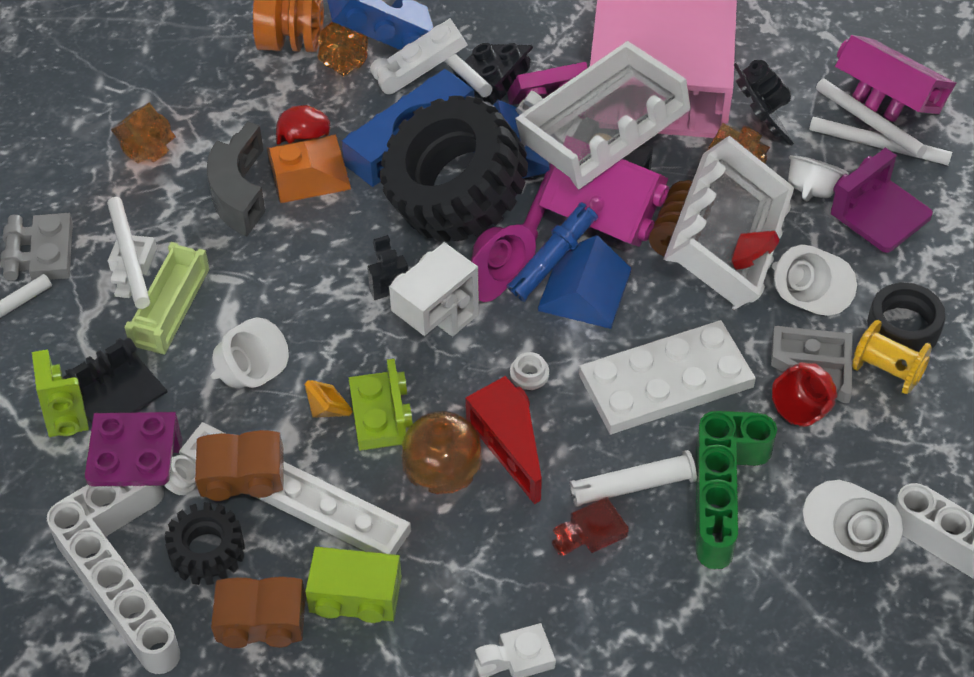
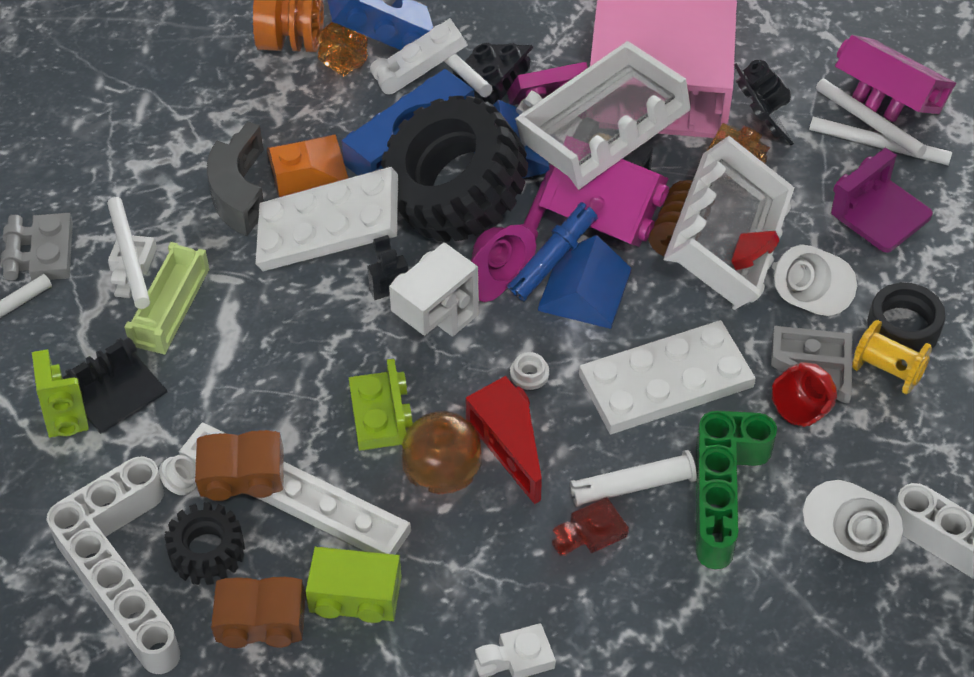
magenta bracket [85,412,183,487] -> none
clear orange brick [111,102,176,164] -> none
white piece [210,317,289,389] -> none
red hair [276,105,330,145] -> none
light orange slope [304,380,353,418] -> none
white piece [788,155,849,202] -> none
none -> white plate [255,167,398,271]

